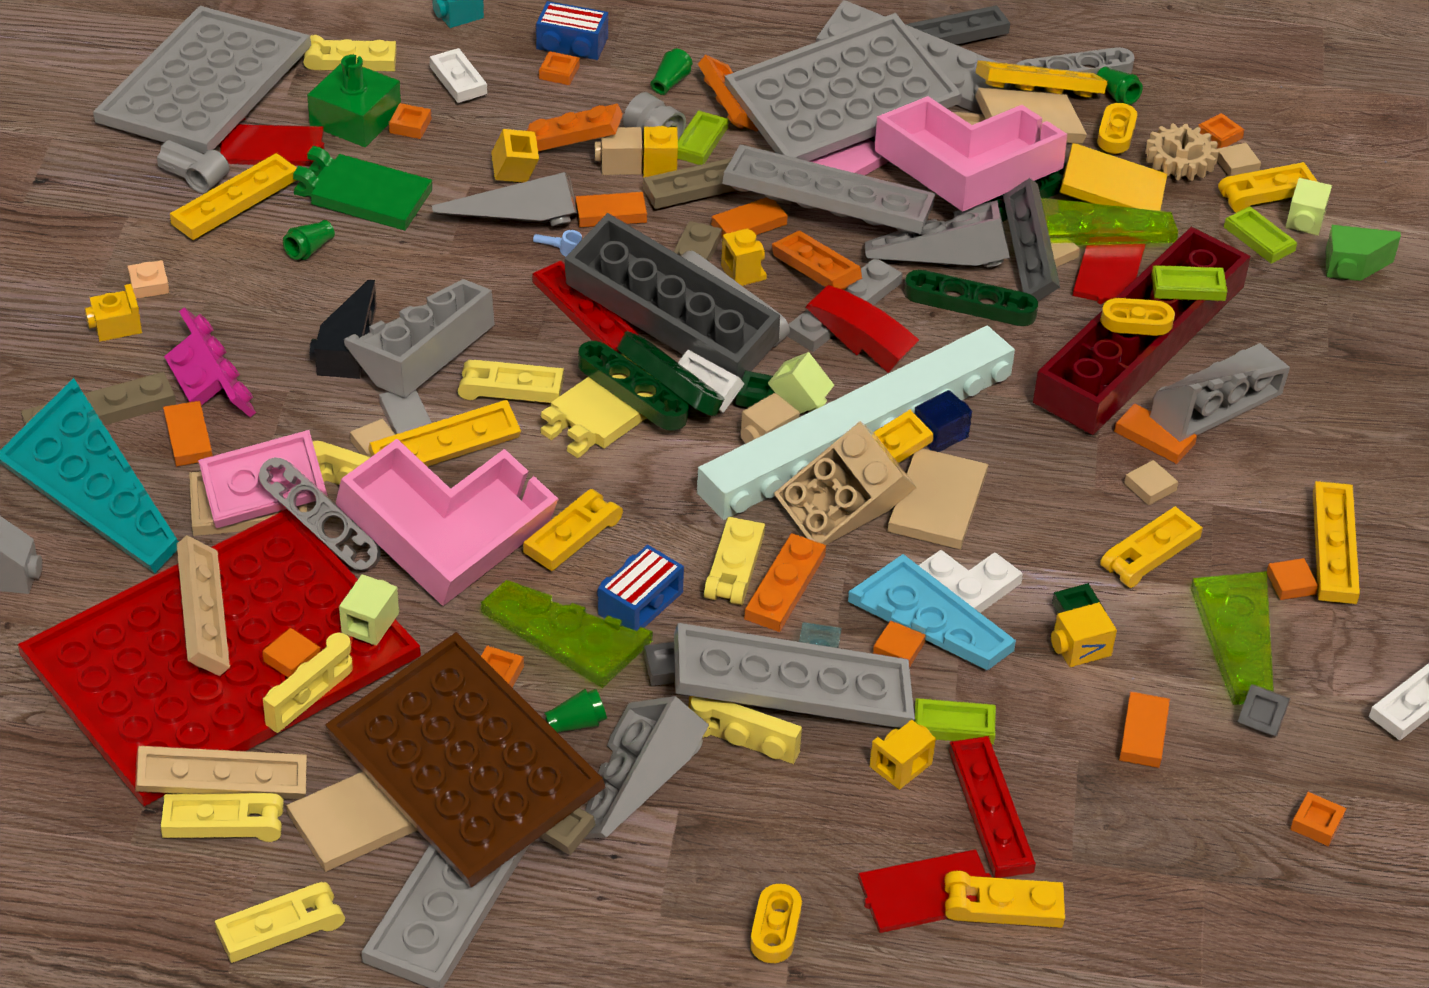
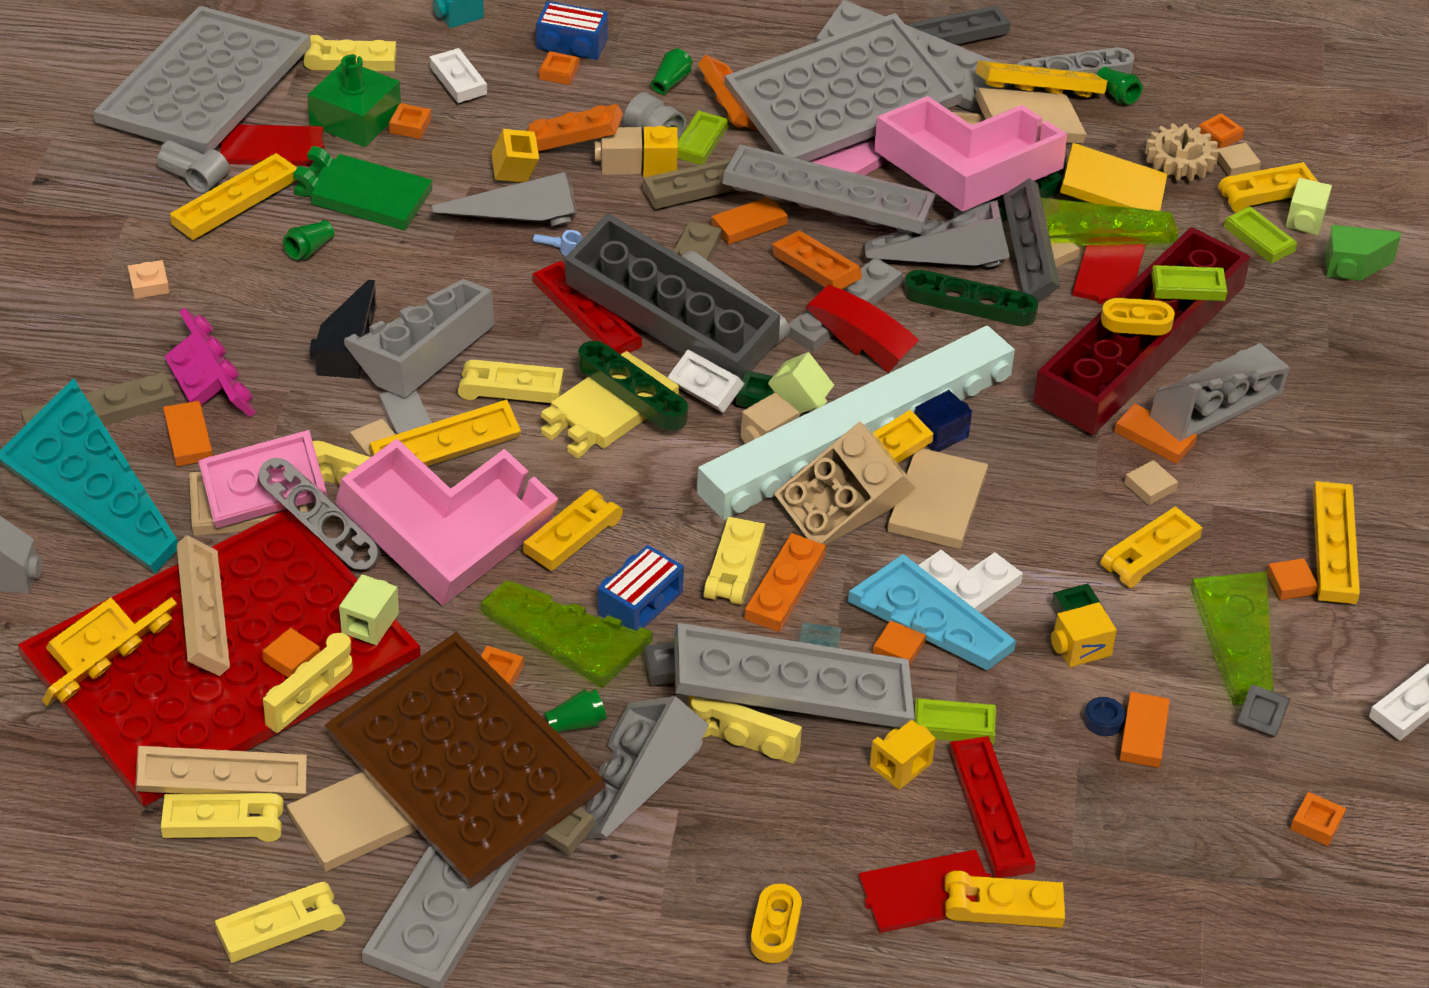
yellow brick [84,284,142,342] -> none
orange tile [575,192,647,227] -> none
dark green beam [617,331,725,416] -> none
yellow brick [721,228,767,286] -> none
yellow plate [1097,103,1137,154] -> none
none -> yellow bracket [42,597,177,706]
none -> dark blue tile [1084,697,1126,737]

